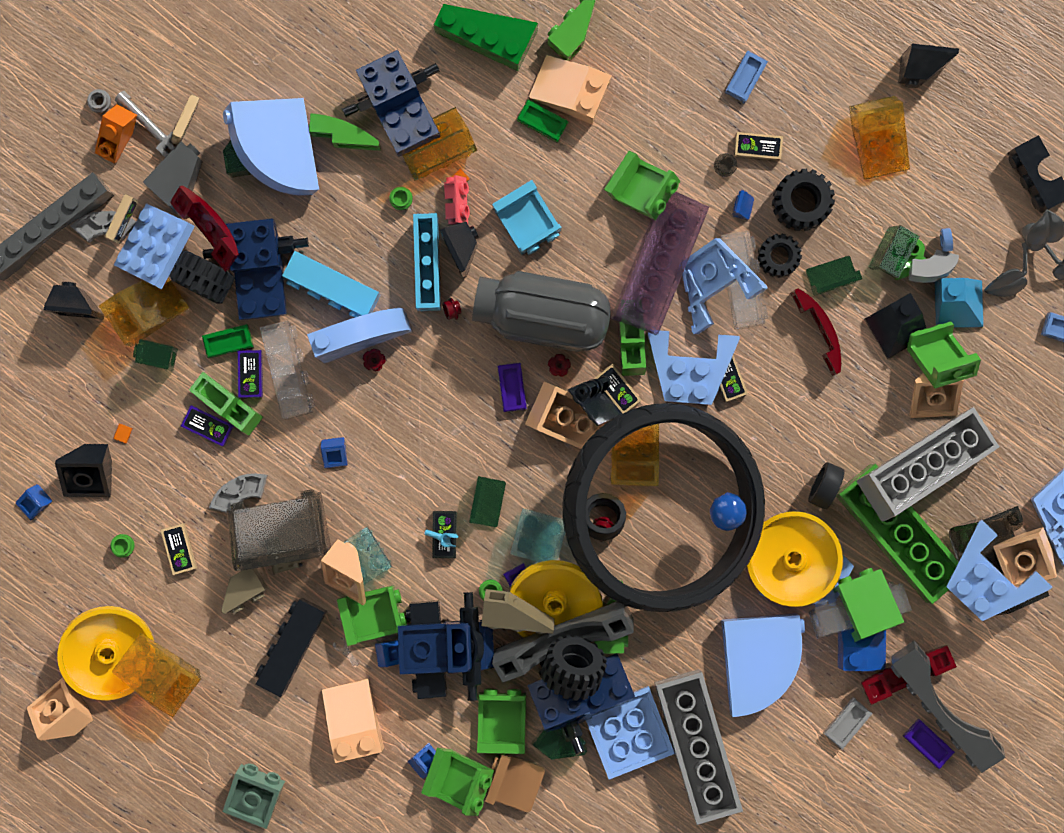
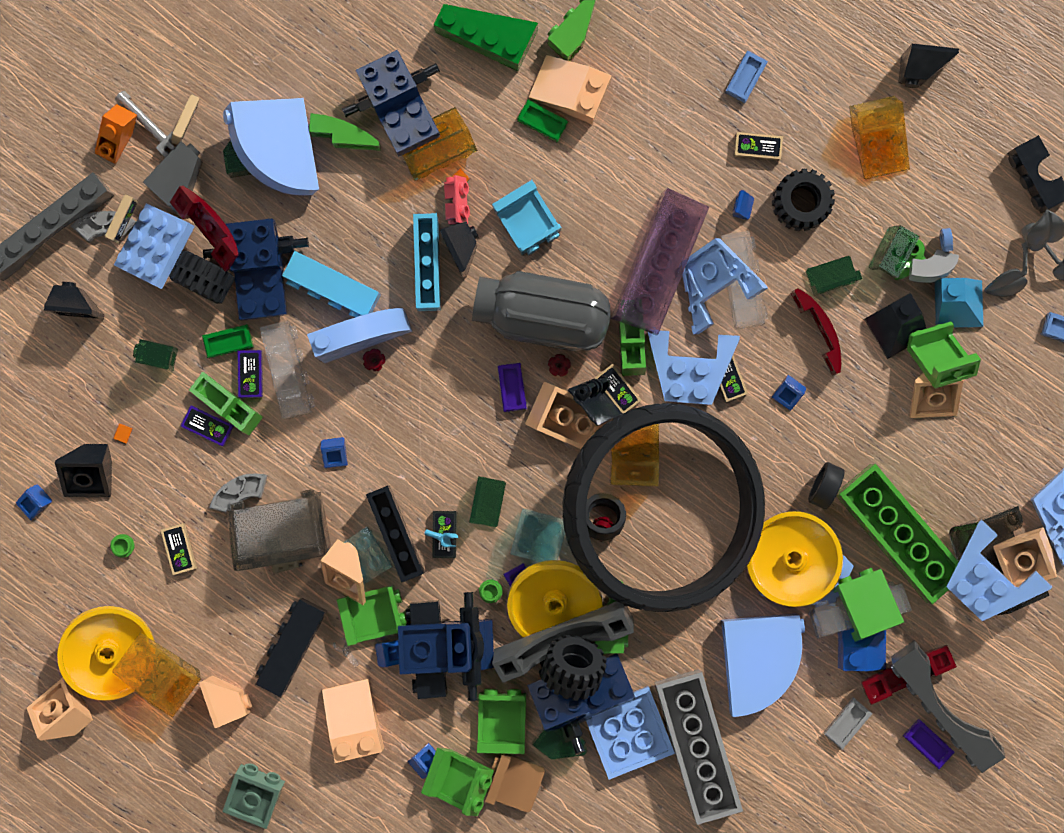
light grey plate [87,89,111,113] -> none
clear yellow slope [99,277,189,347] -> none
dark tan slope [221,564,269,615] -> none
bright green plate [389,187,413,210] -> none
dark red plate [442,298,462,320] -> none
dark tan slope [482,589,554,634] -> none
bright green panel [604,151,680,220] -> none
blue hair [710,492,747,531] -> none
clear smoke plate [714,153,737,177] -> none
black tyre [757,233,802,278] -> none
light grey brick [856,407,999,522] -> none
none -> light nougat slope [199,676,252,728]
none -> black brick [366,485,425,583]
none -> blue slope [772,375,806,411]

